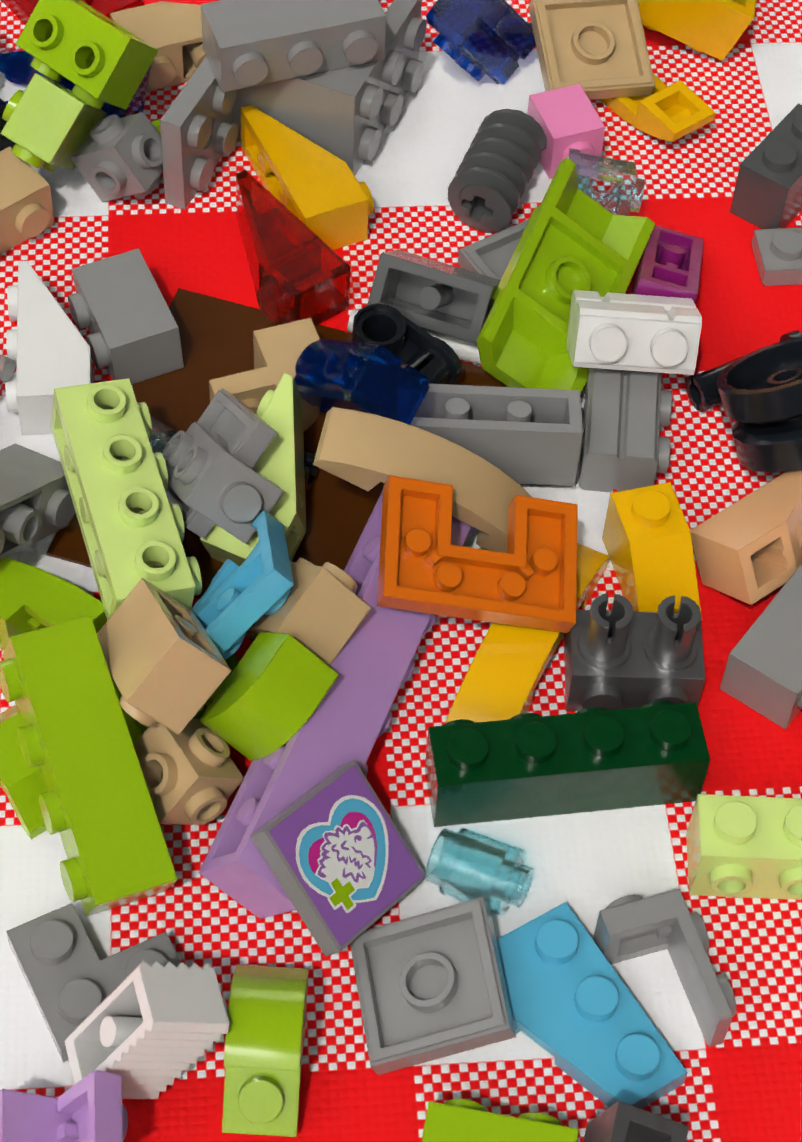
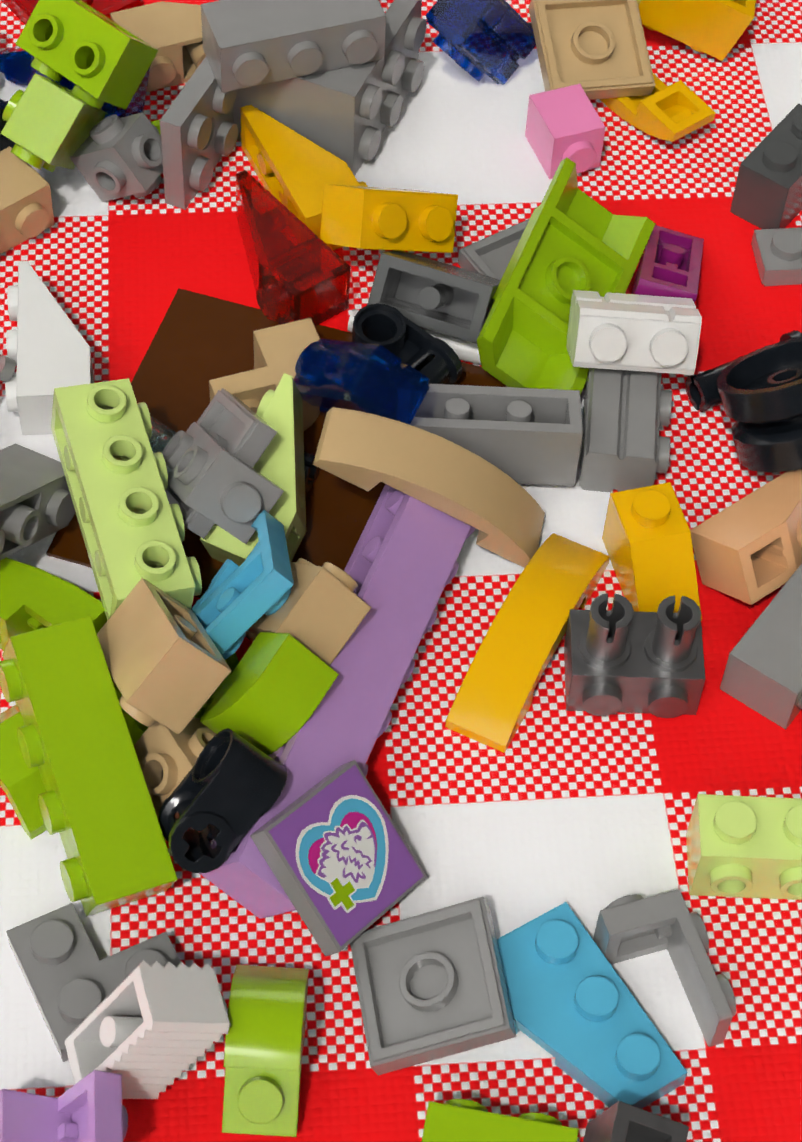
light grey brick [68,248,184,385] -> none
orange plate [377,475,578,633] -> none
dark green brick [425,701,710,827] -> none
clear light blue brick [425,828,534,916] -> none
dark grey piece [448,109,547,233] -> none
clear light blue brick [567,148,645,216] -> none
none -> black piece [158,728,288,873]
none -> yellow brick [320,184,458,253]

